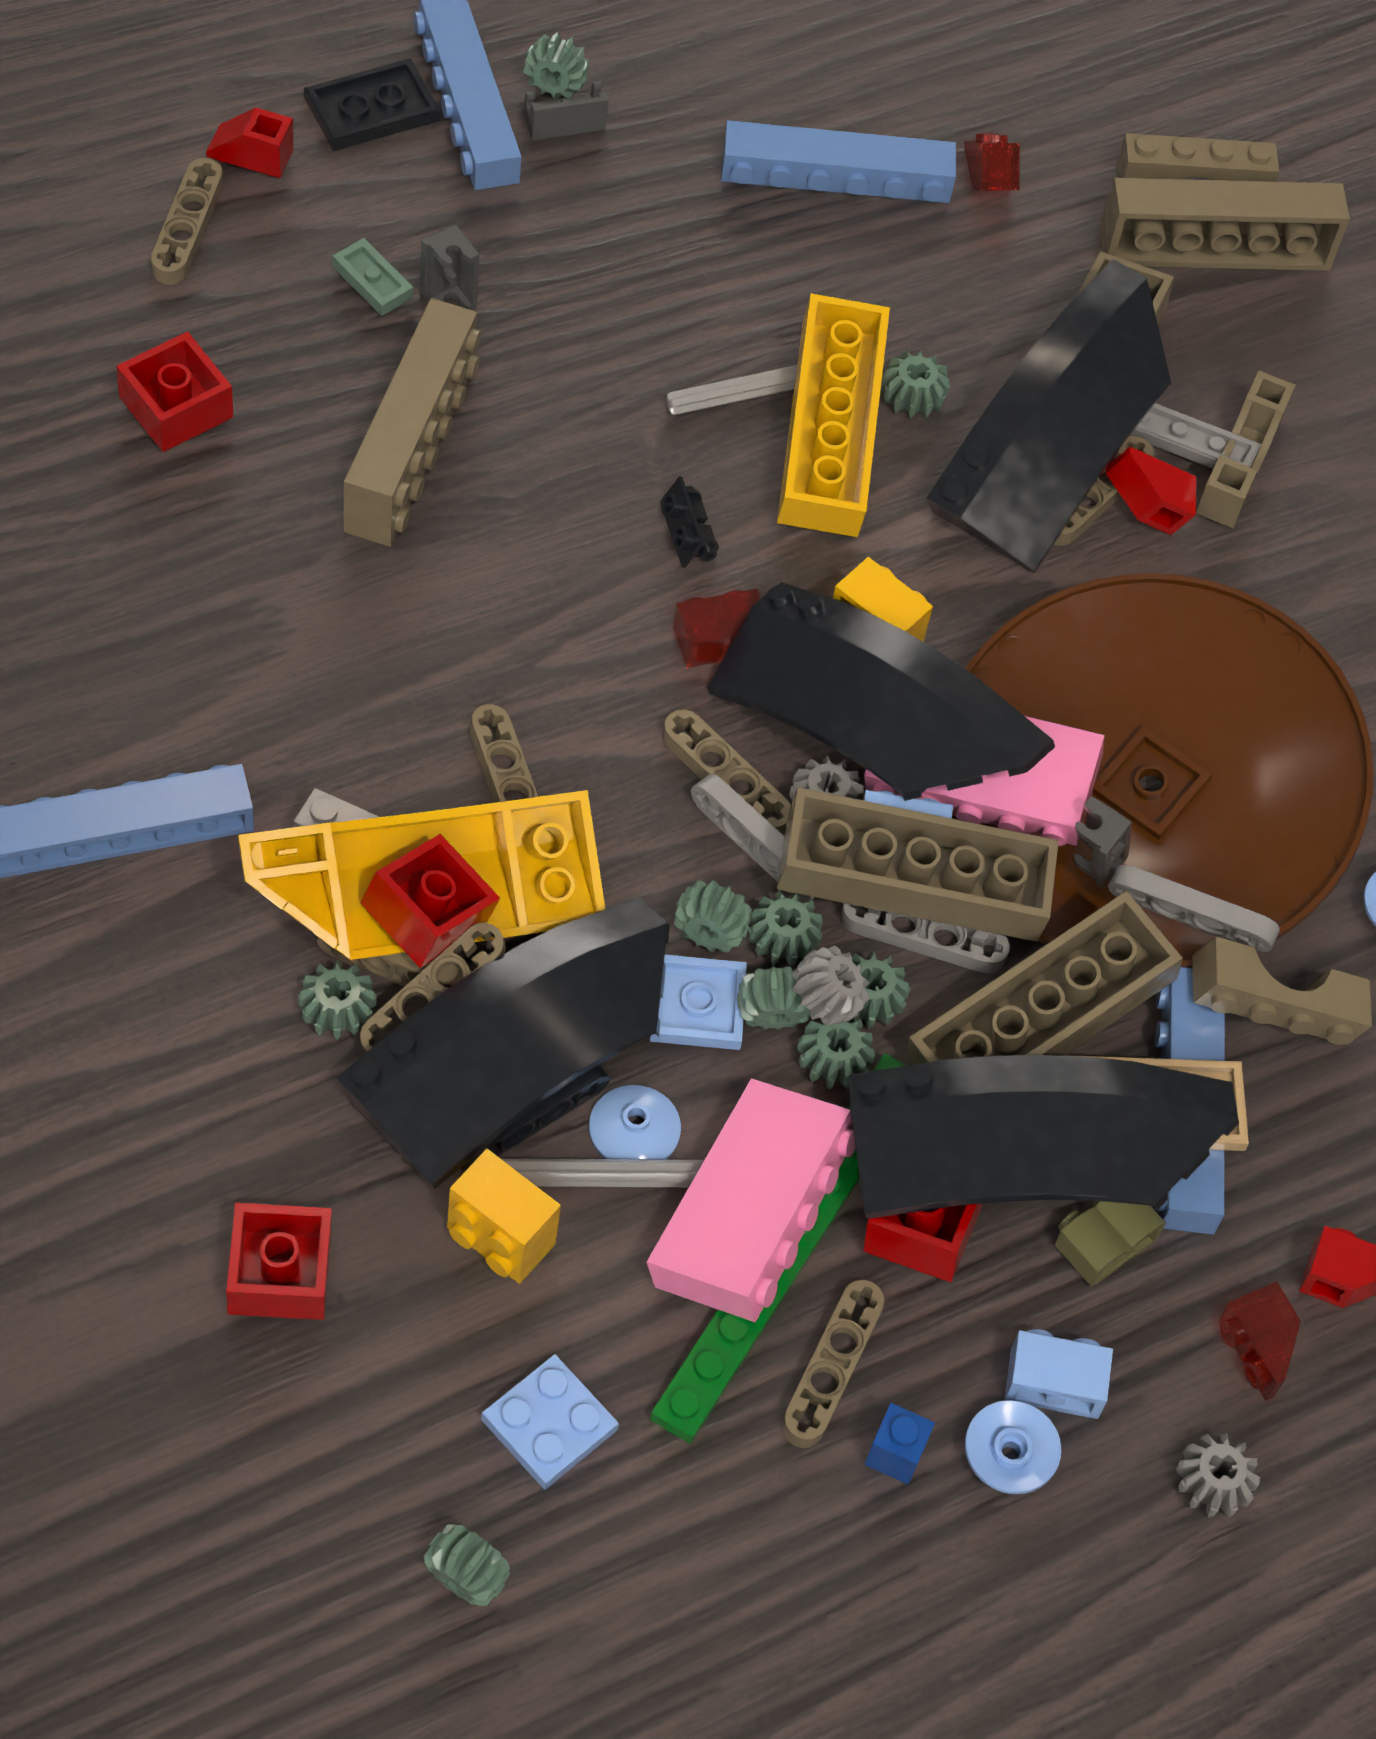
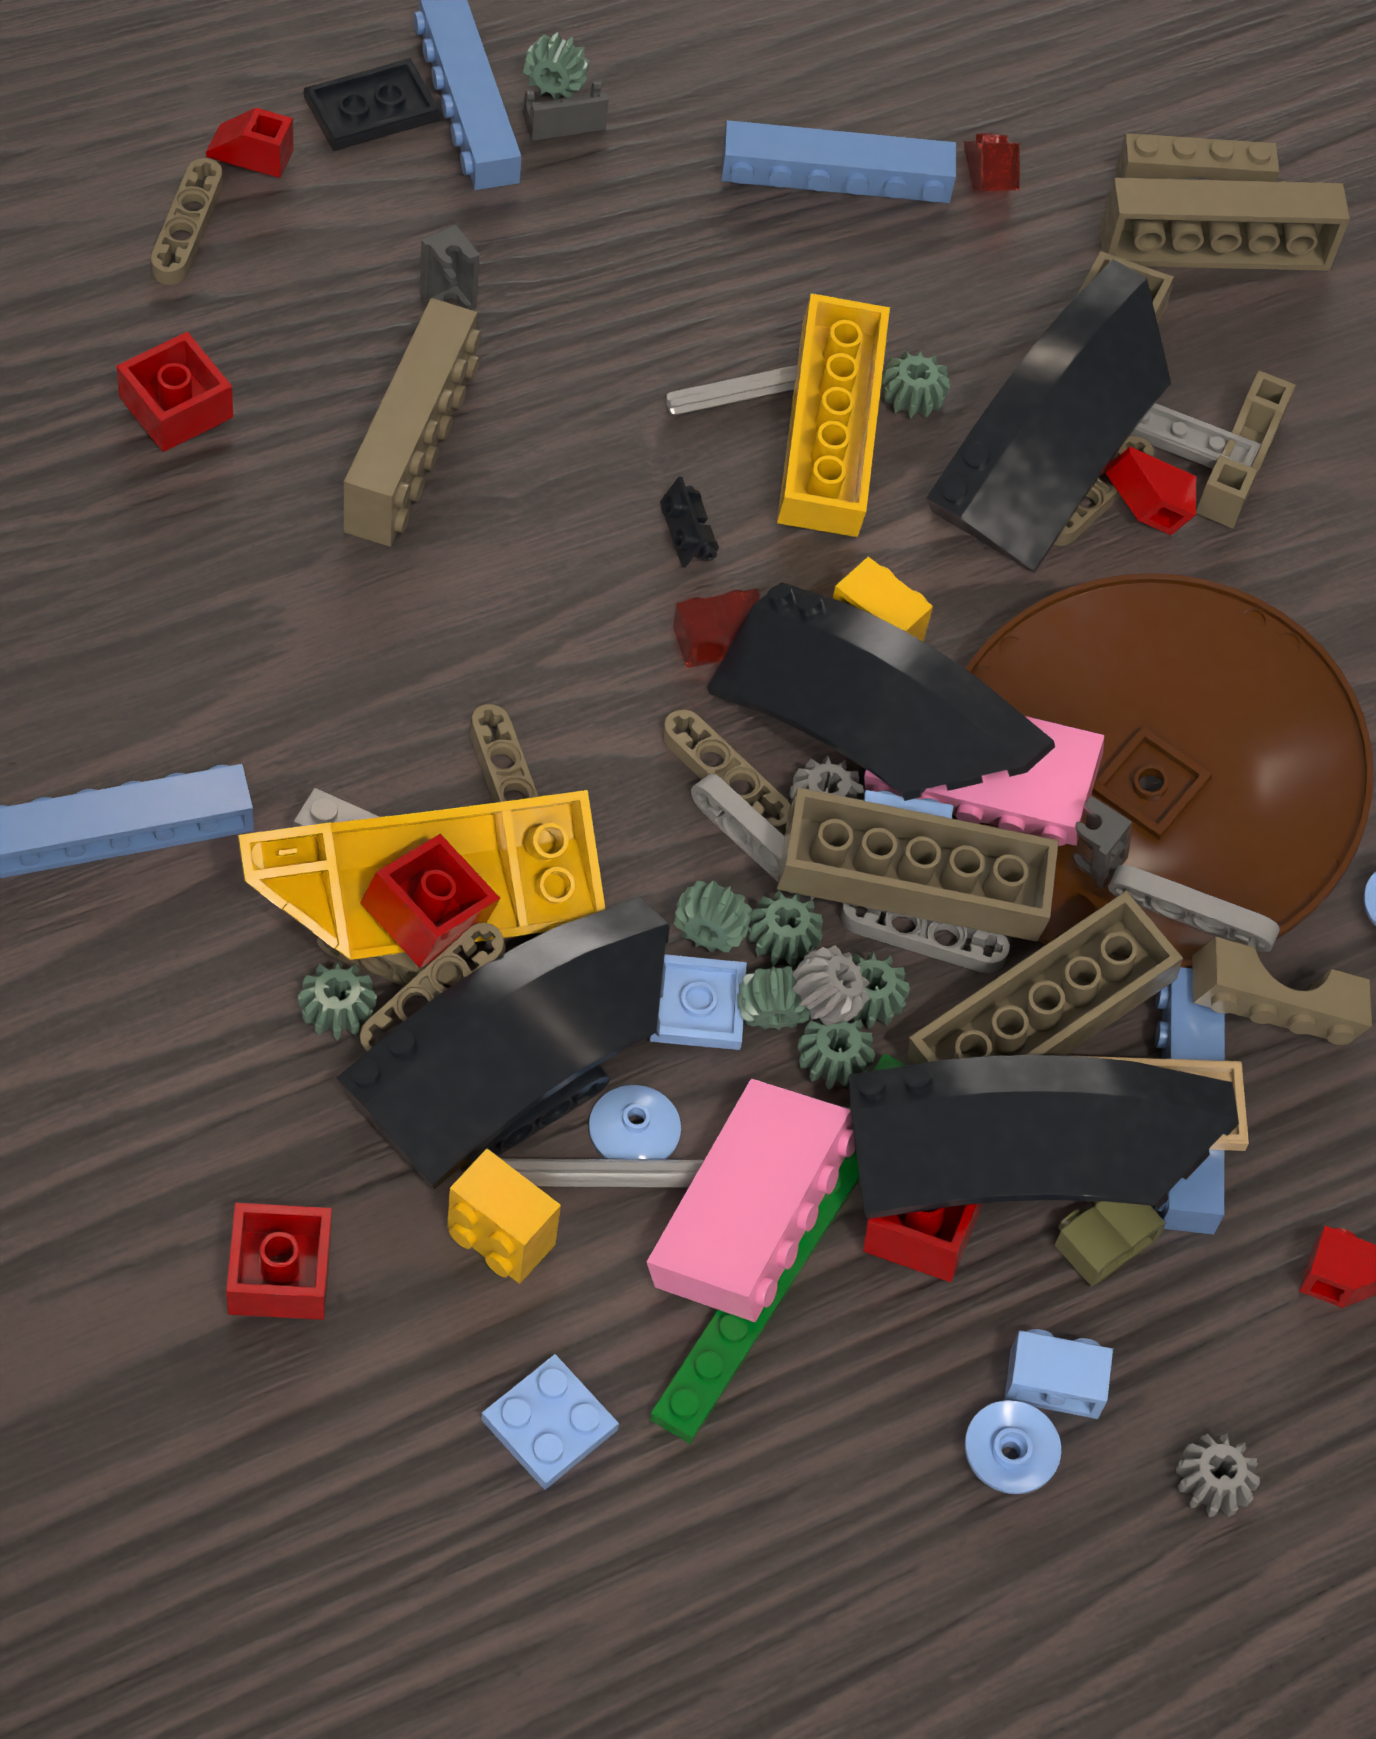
sand green plate [332,238,413,316] -> none
sand green gear [424,1524,510,1606] -> none
dark tan beam [782,1280,885,1448] -> none
blue brick [864,1403,935,1485] -> none
clear red slope [1218,1281,1301,1401] -> none

